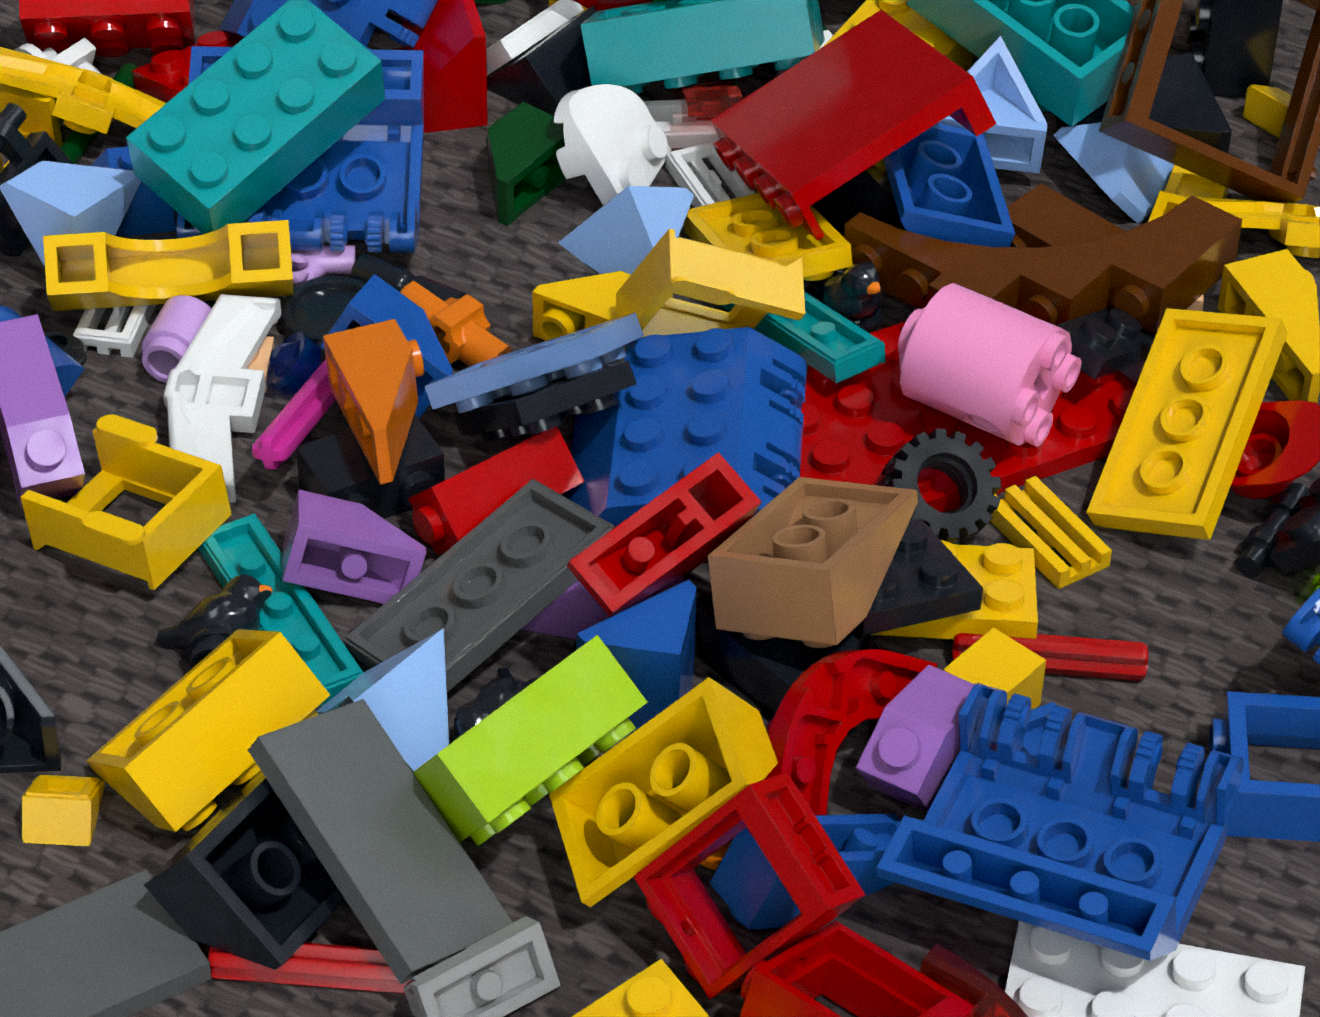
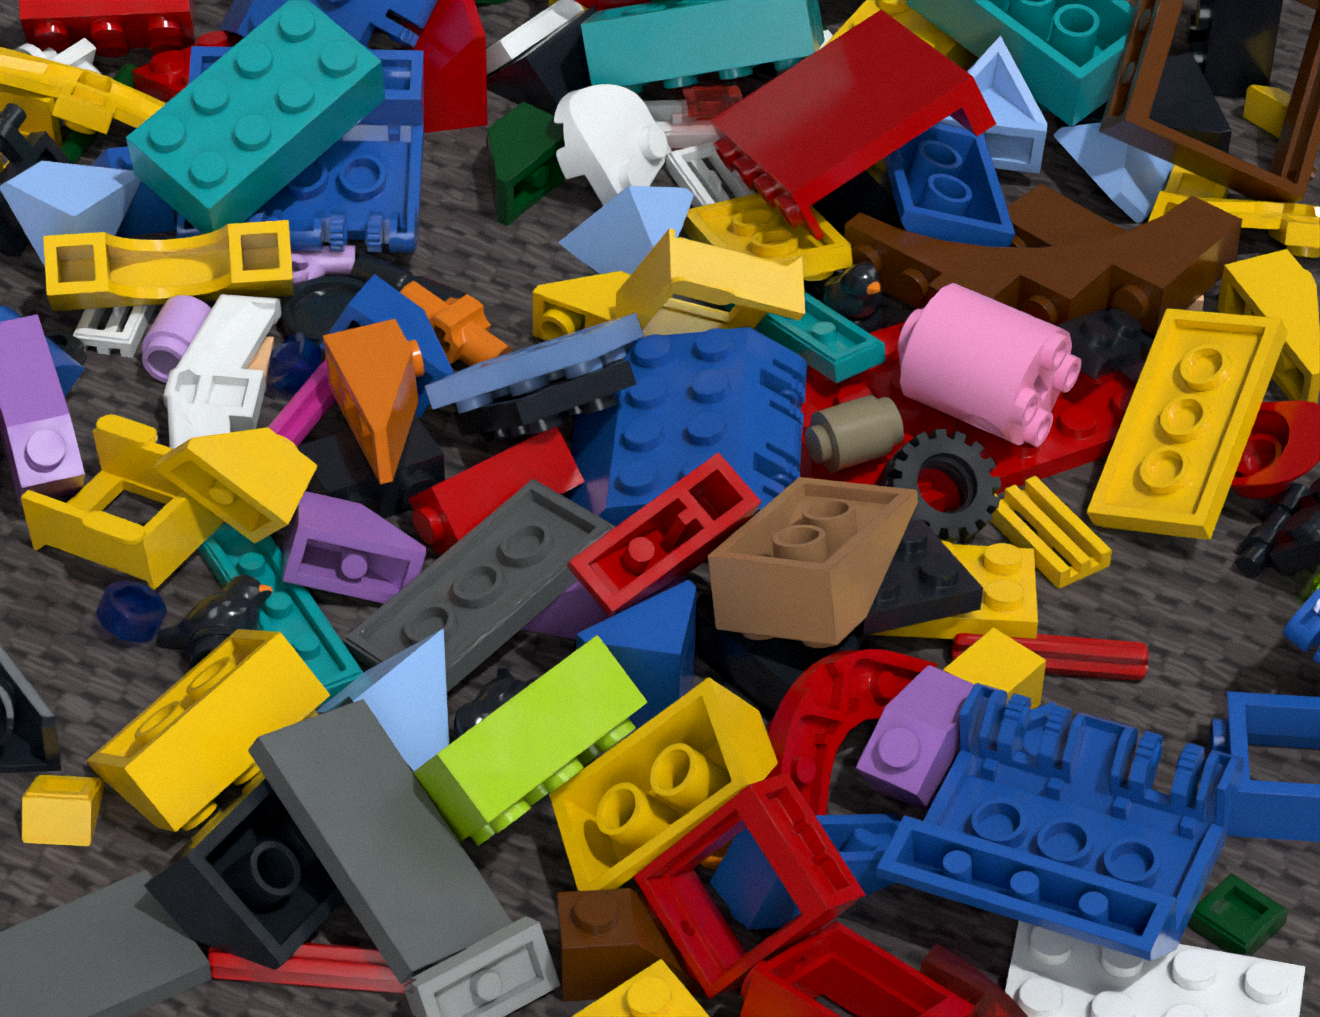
none -> clear blue tile [96,580,167,643]
none -> yellow slope [153,427,318,544]
none -> reddish brown slope [558,888,706,1002]
none -> dark tan brick [805,395,904,473]
none -> dark green tile [1187,873,1288,957]

